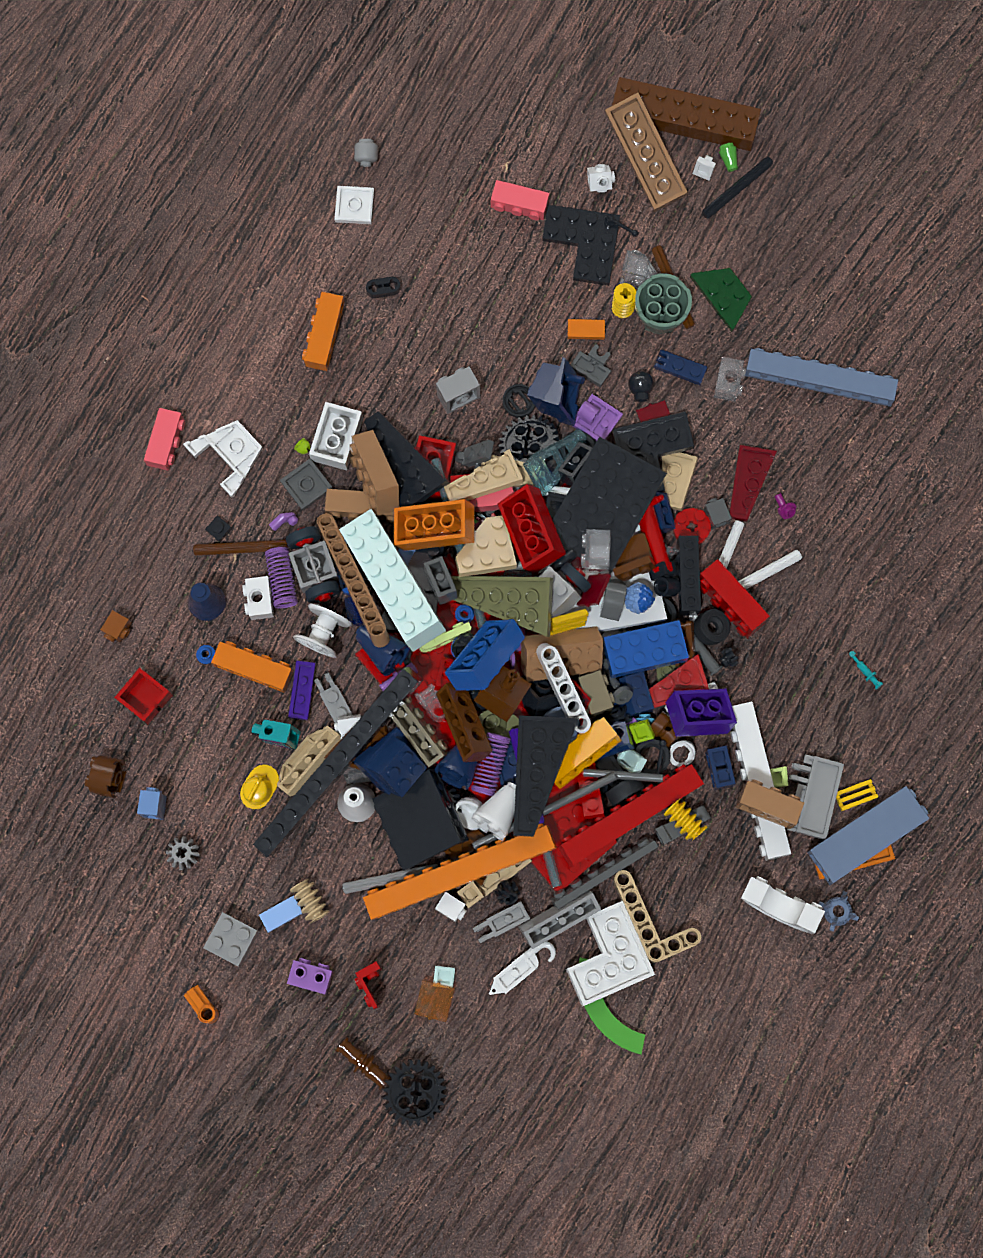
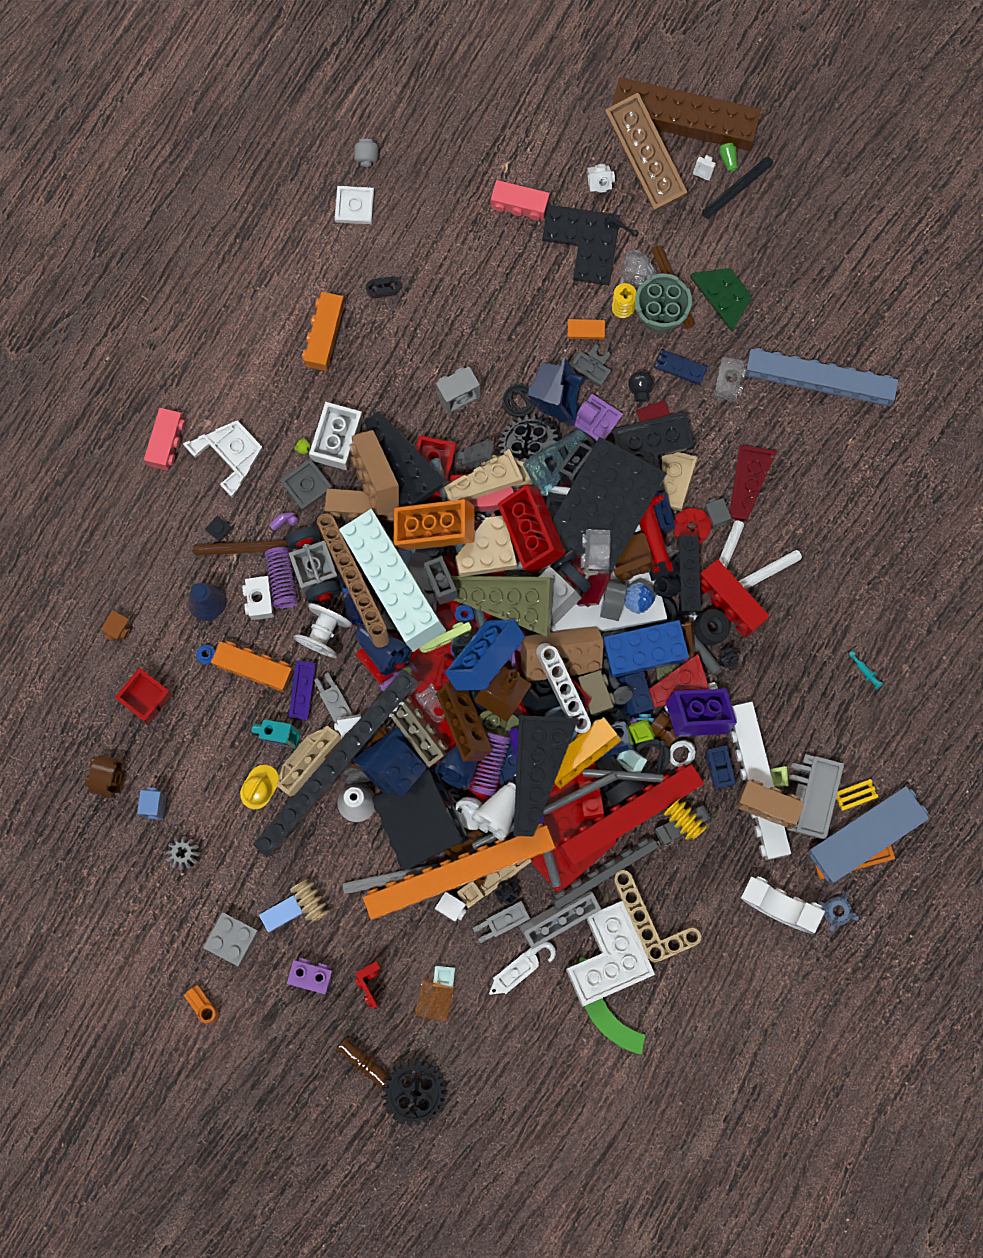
yellow tile [550,609,589,635] -> none
magenta plate [774,493,796,519] -> none

